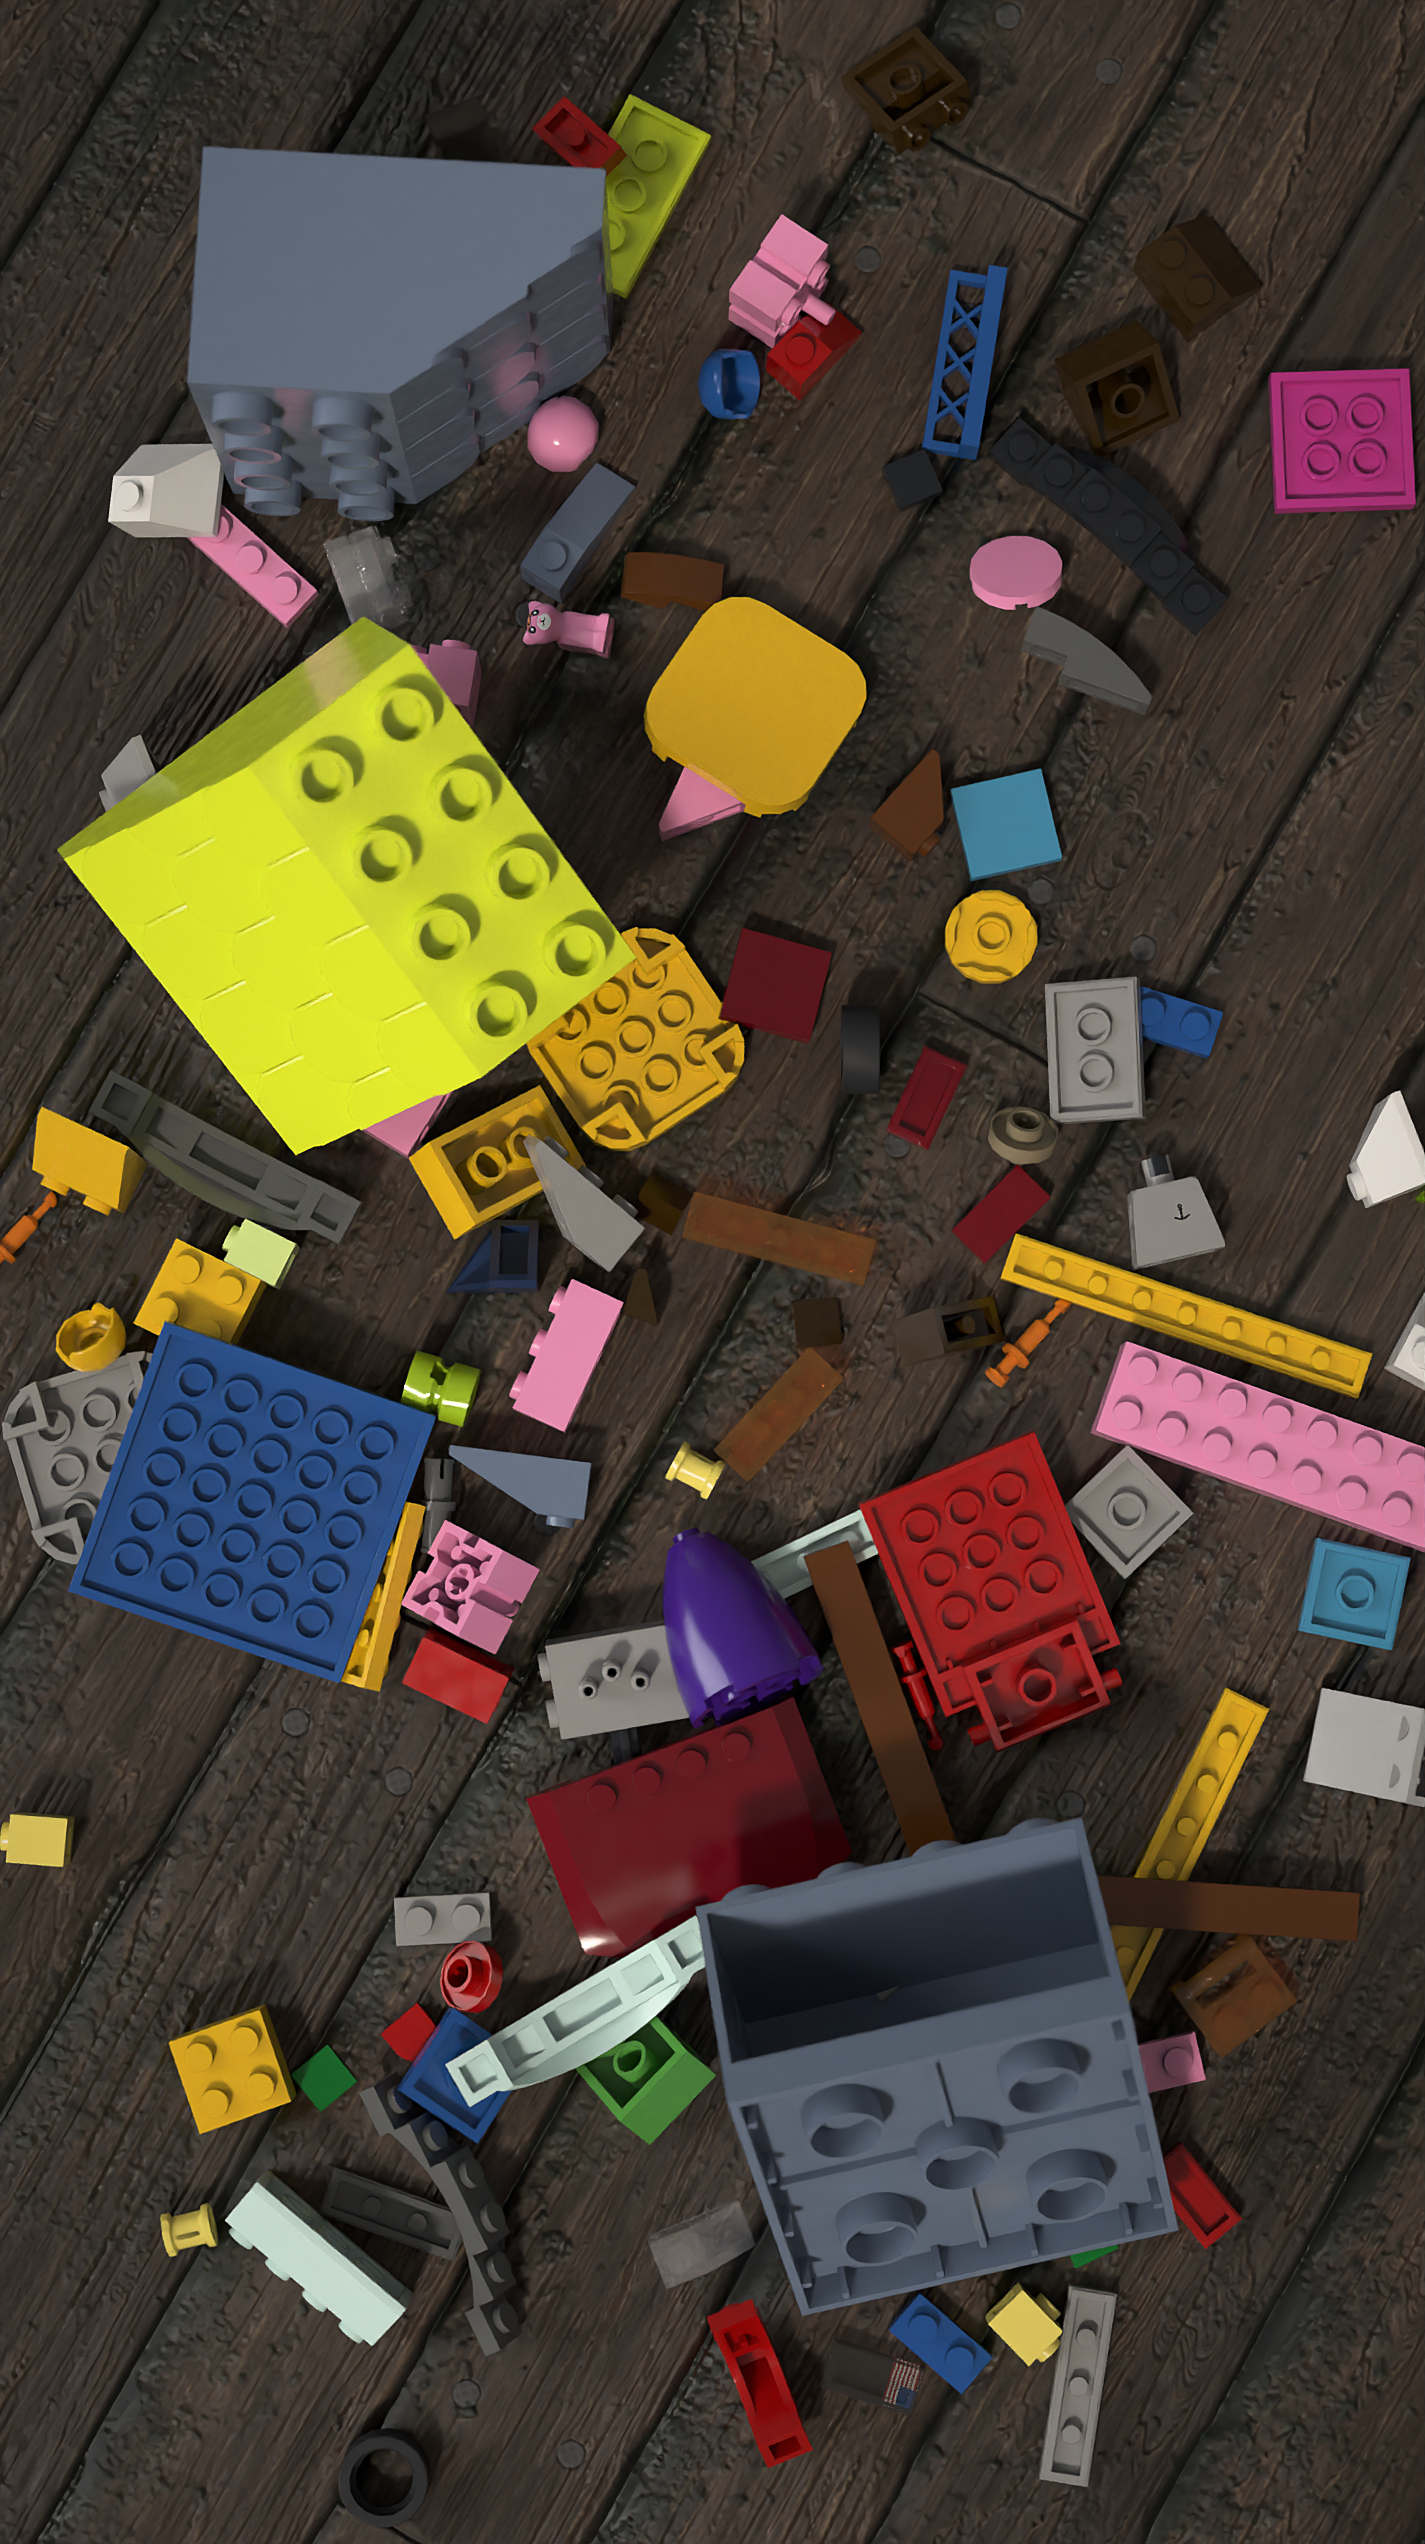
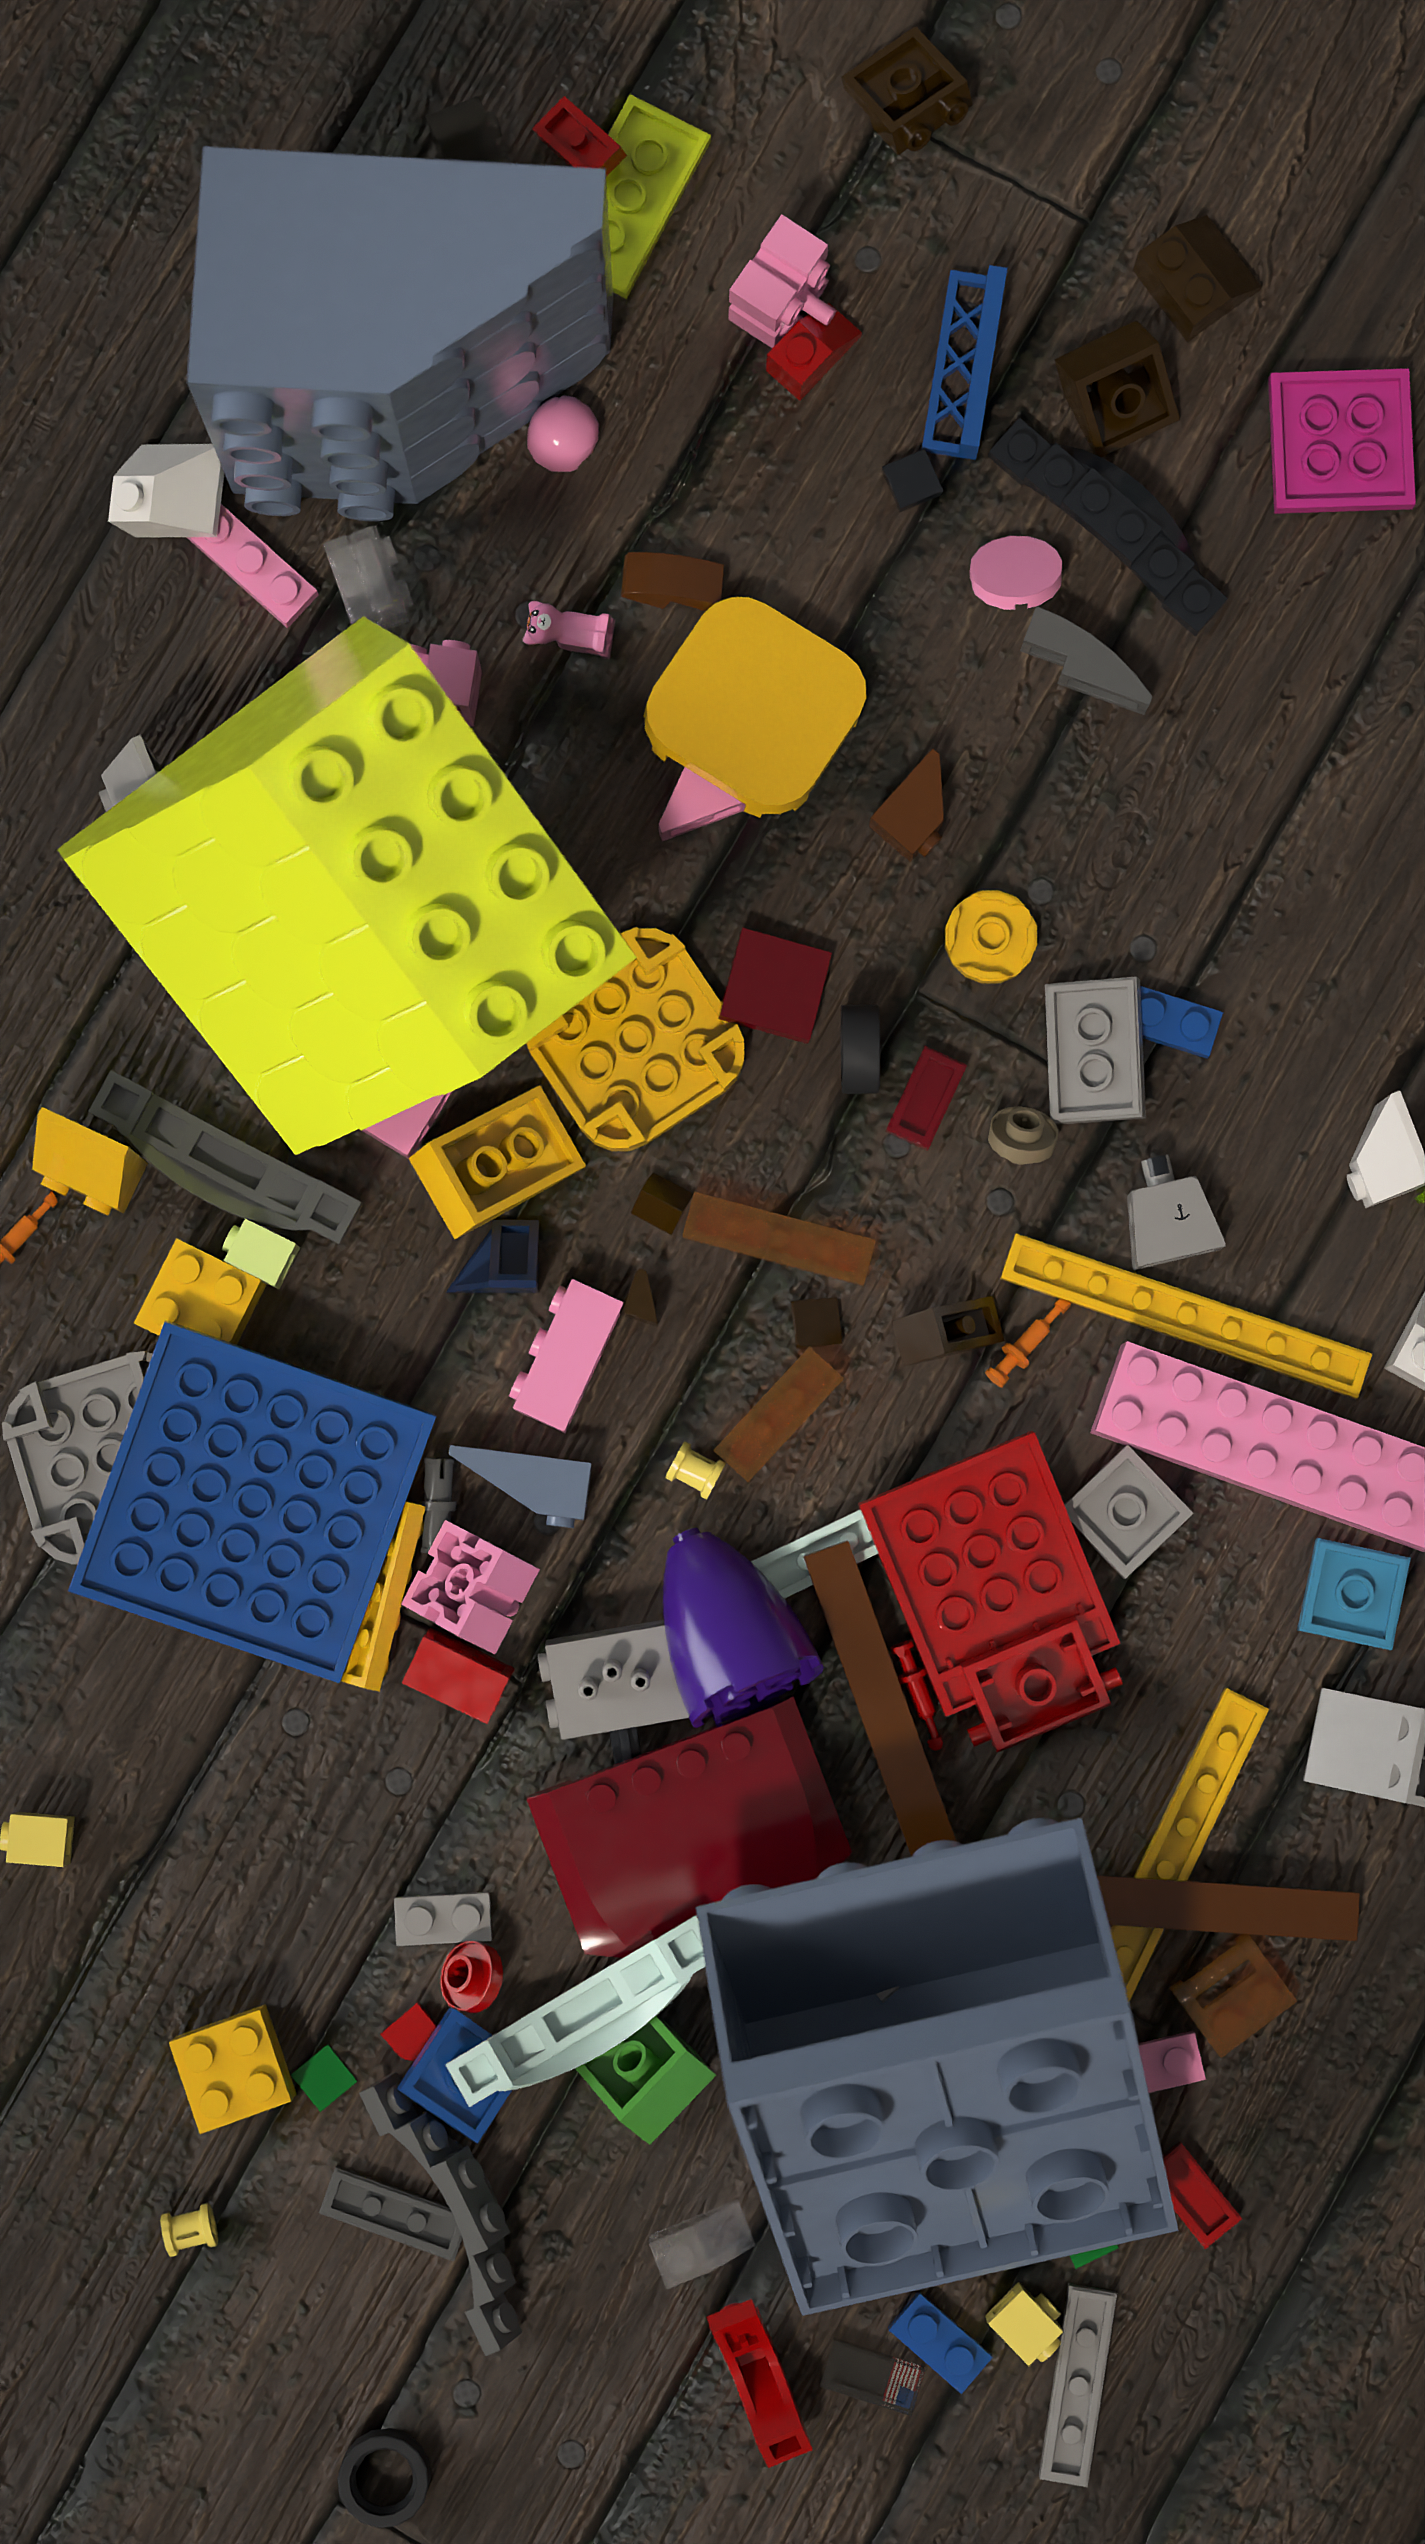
yellow hair [56,1302,126,1372] -> none
light aqua slope [225,2169,413,2346] -> none
lime wheel [401,1351,482,1428] -> none
sand blue slope [520,462,635,604] -> none
light grey slope [523,1134,645,1272] -> none
blue hair [697,349,760,420] -> none
dark azure tile [950,769,1062,881] -> none
dark red tile [951,1165,1051,1264] -> none

